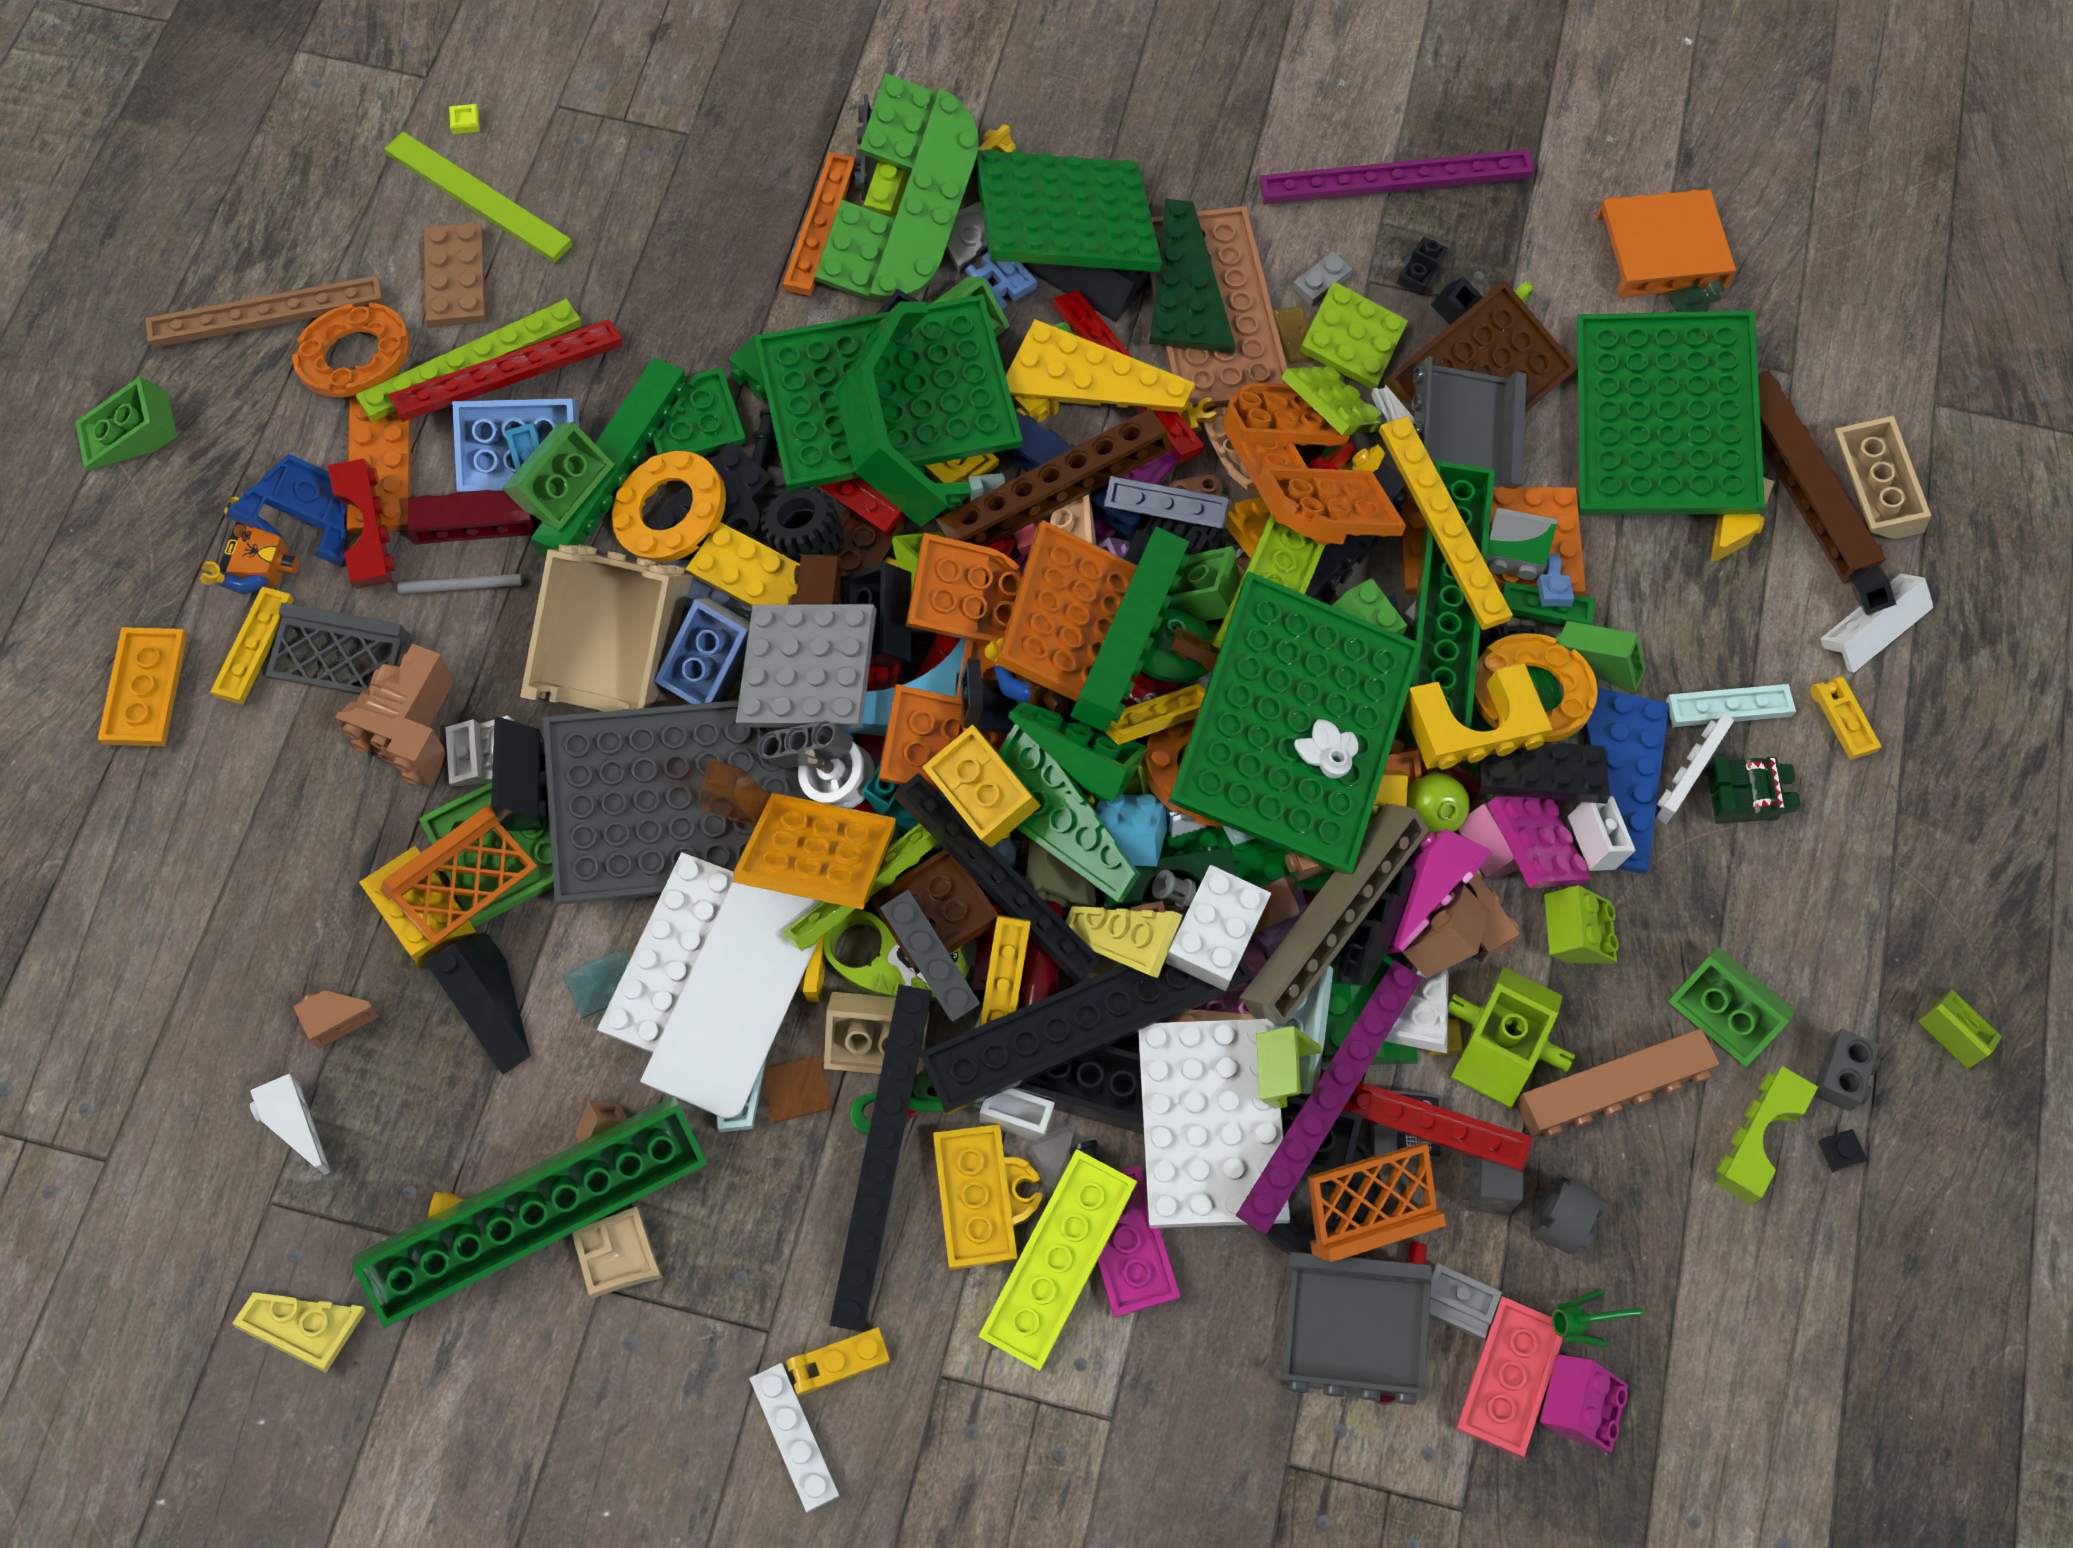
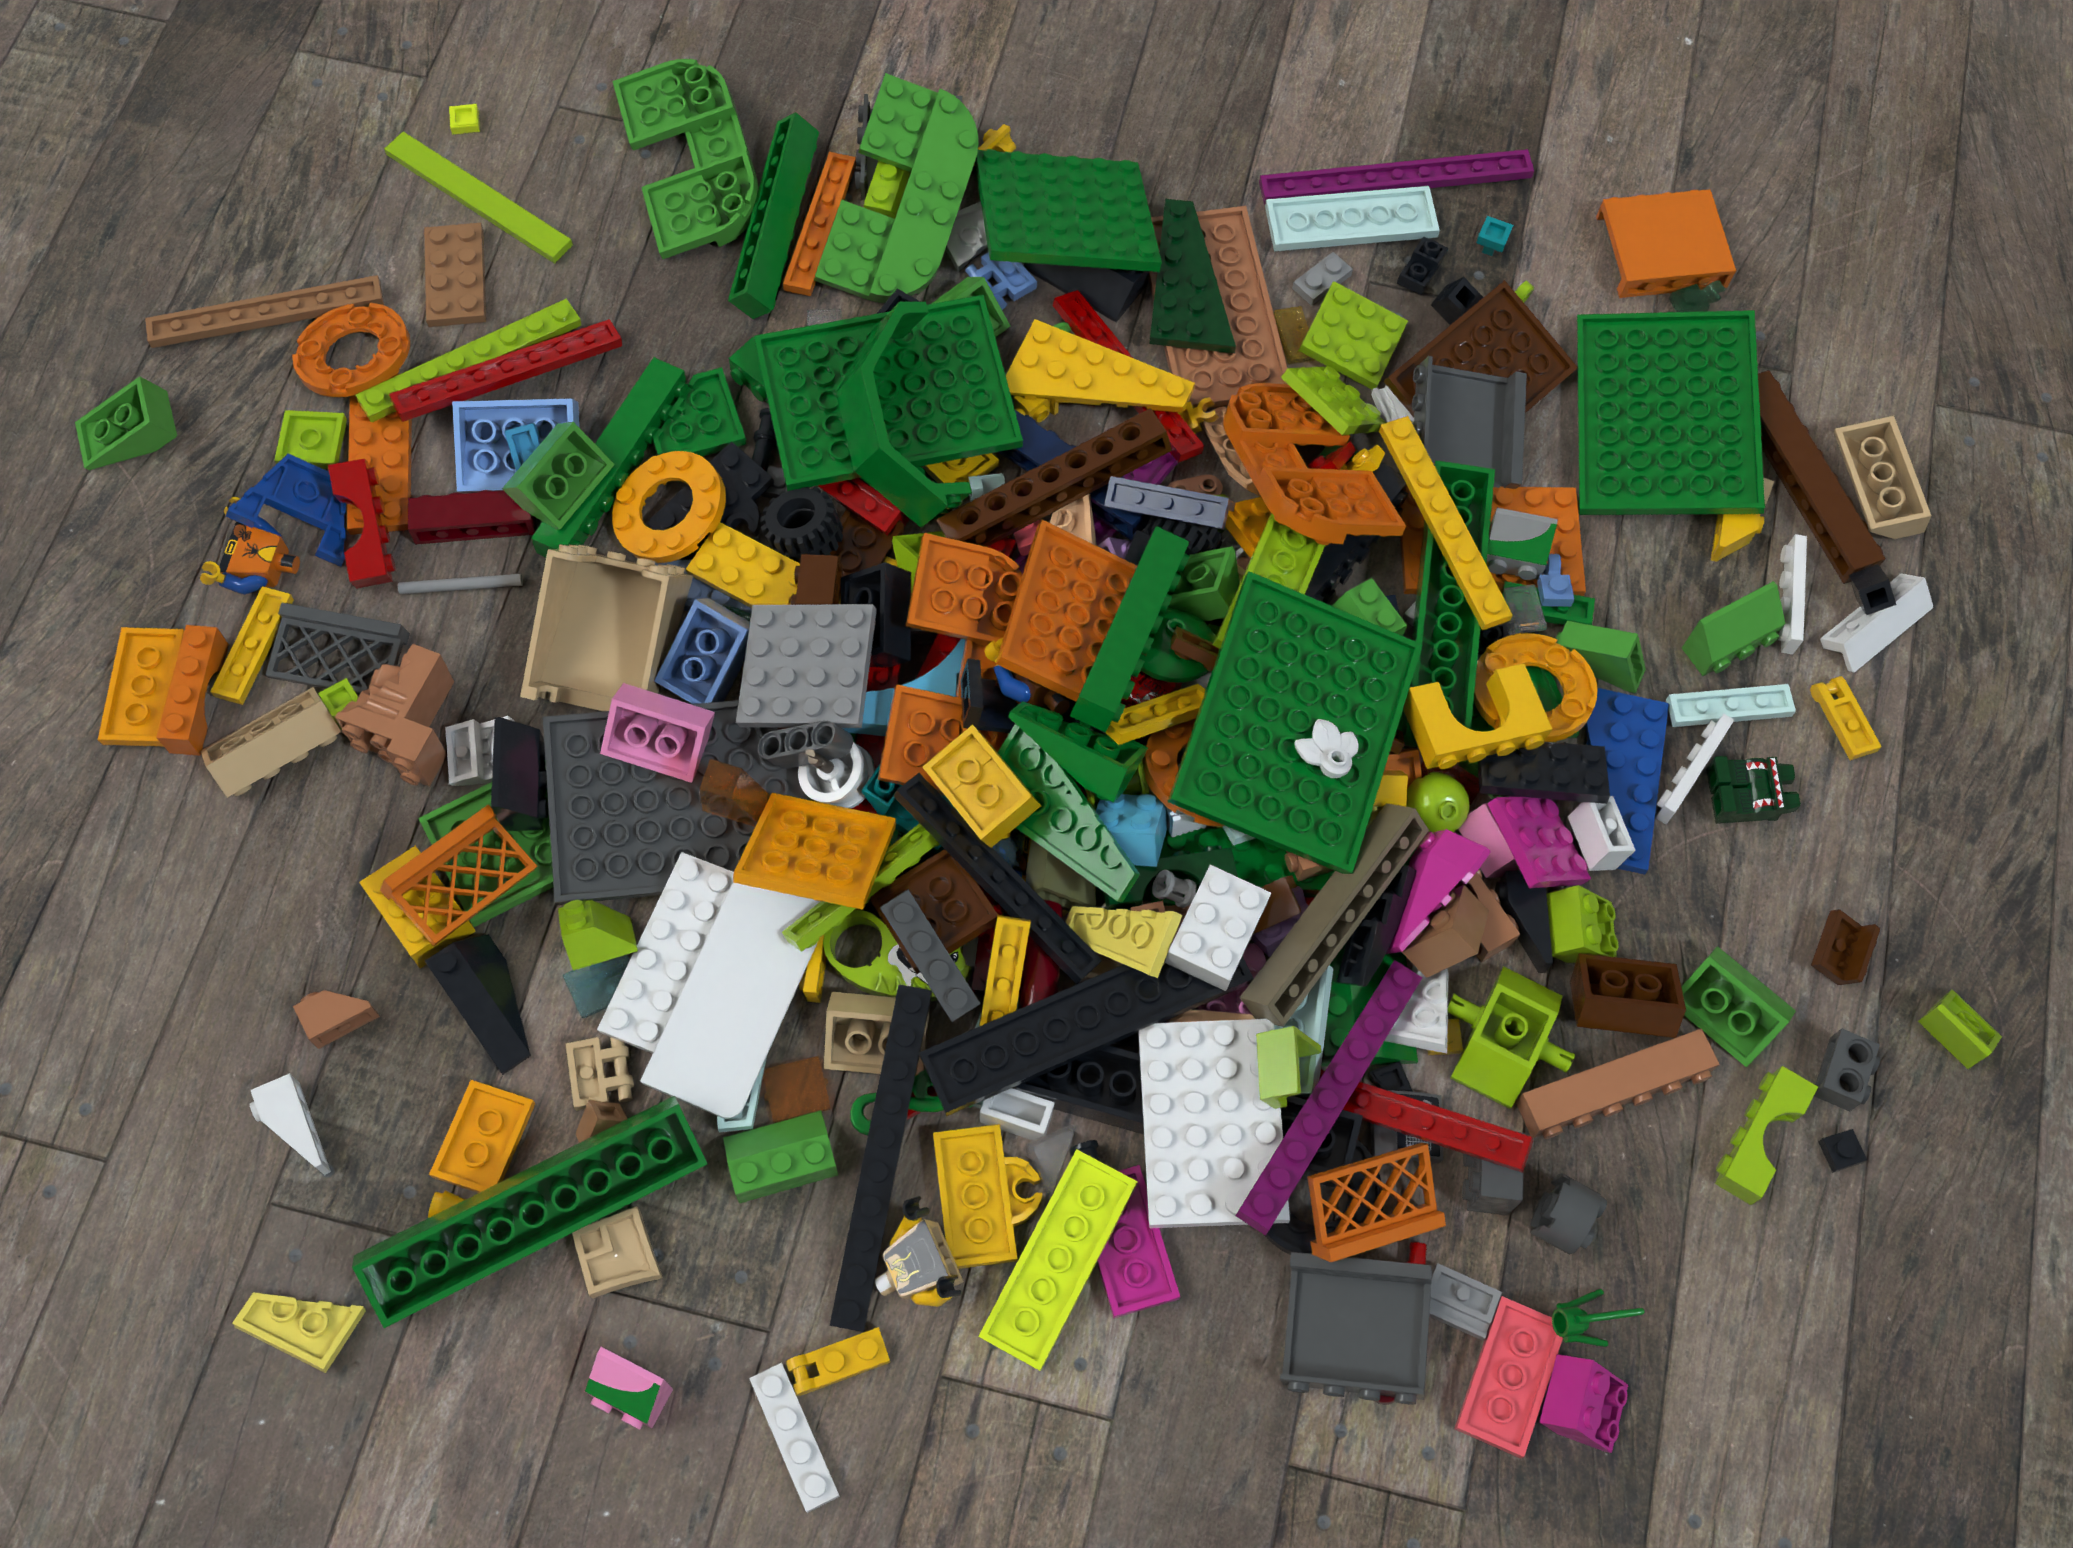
none -> orange arch [156,625,229,756]
none -> tan slope [200,687,341,798]
none -> lime plate [274,410,347,469]
none -> lime panel [318,678,358,730]
none -> light orange plate [429,1080,536,1193]
none -> lime slope [558,900,638,971]
none -> tan plate [566,1037,634,1111]
none -> bright pink slope [585,1347,673,1430]
none -> bright pink slope [600,683,715,783]
none -> bright green plate [612,59,759,259]
none -> bright green slope [723,1110,838,1204]
none -> green brick [728,112,819,319]
none -> torso [875,1196,964,1307]
none -> light aqua plate [1265,186,1440,251]
none -> black tile [1368,1061,1413,1092]
none -> teal tile [1476,216,1514,256]
none -> black slope [1495,871,1553,973]
none -> clear slope [1504,584,1547,635]
none -> reddish brown brick [1570,953,1686,1038]
none -> bright green slope [1682,581,1785,676]
none -> white plate [1778,534,1807,654]
none -> reddish brown bracket [1811,909,1880,985]

